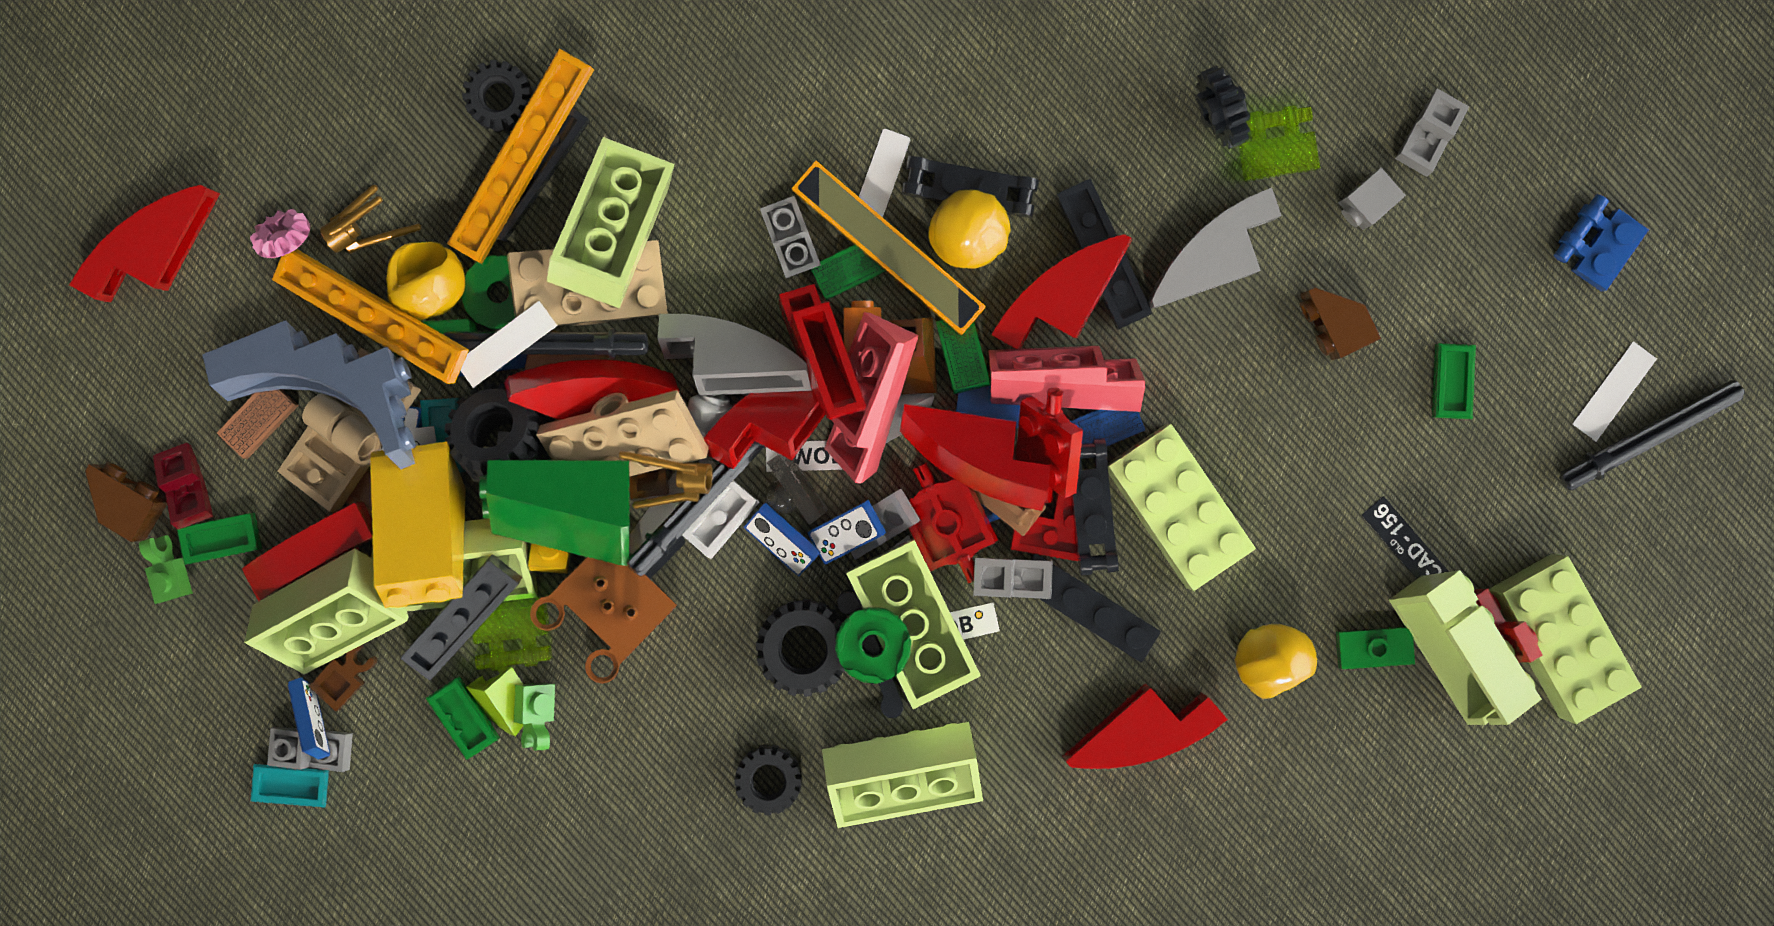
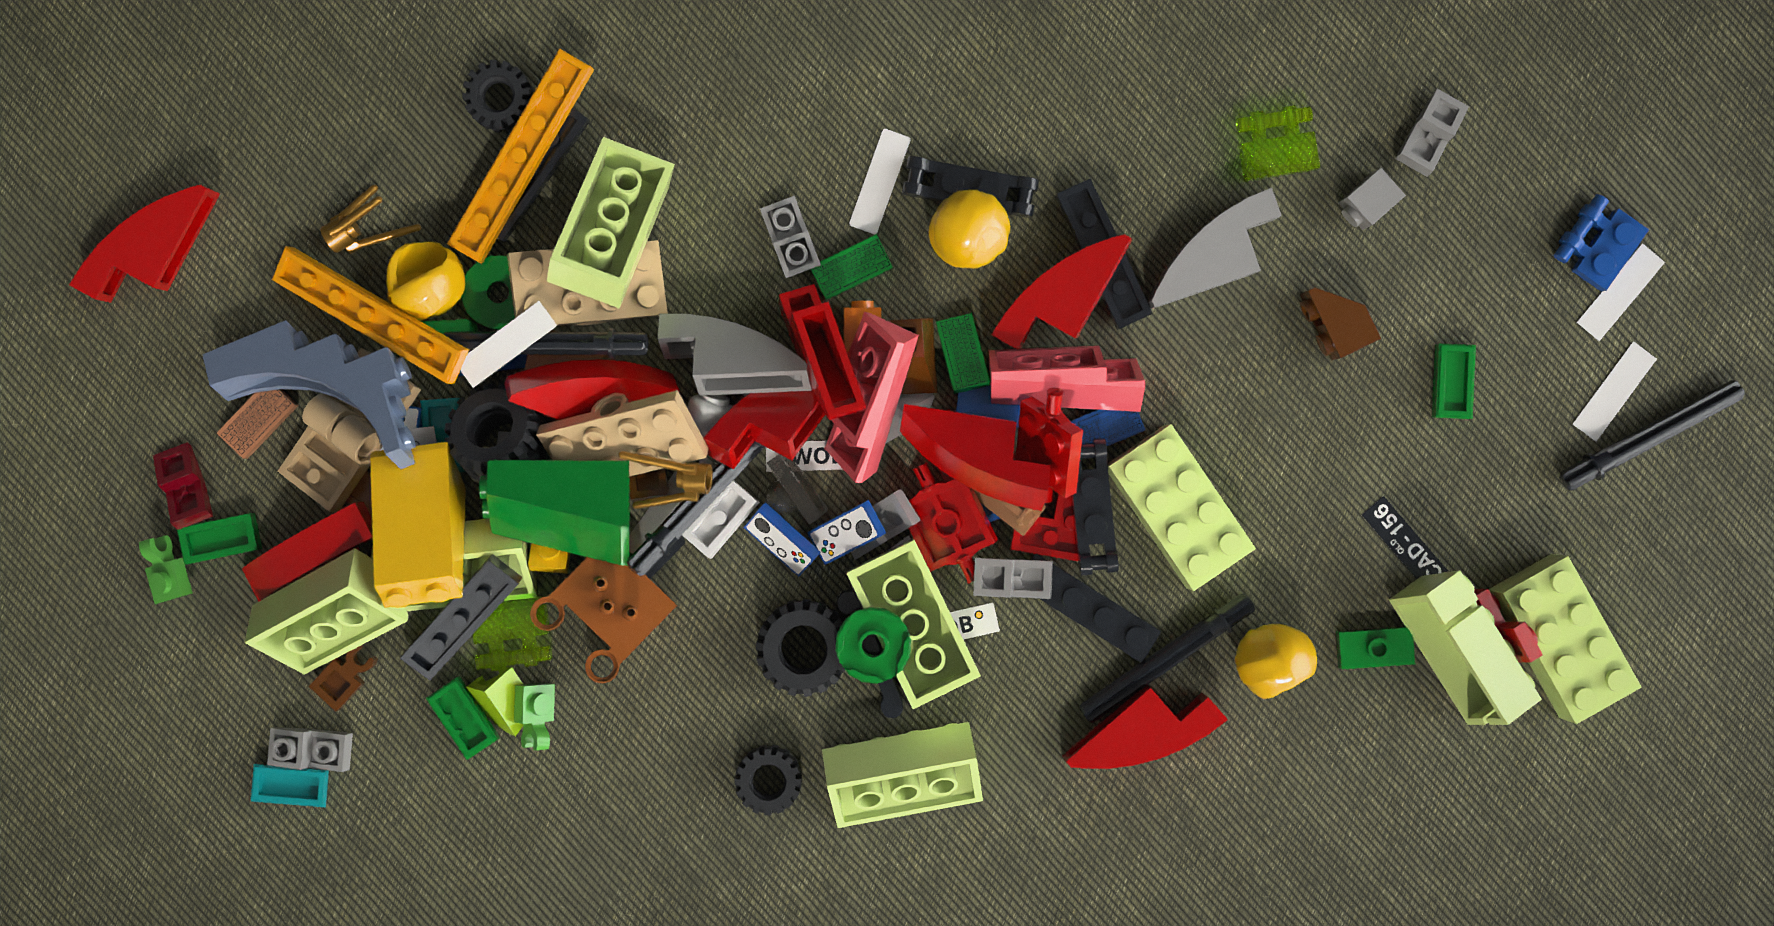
reddish brown slope [85,462,167,542] -> none
bright pink gear [250,209,310,258] -> none
blue tile [288,678,330,760] -> none
olive tile [792,161,986,336] -> none
black gear [1196,65,1250,149] -> none
none -> black axle [1079,593,1255,723]
none -> white sticker [1577,243,1665,341]

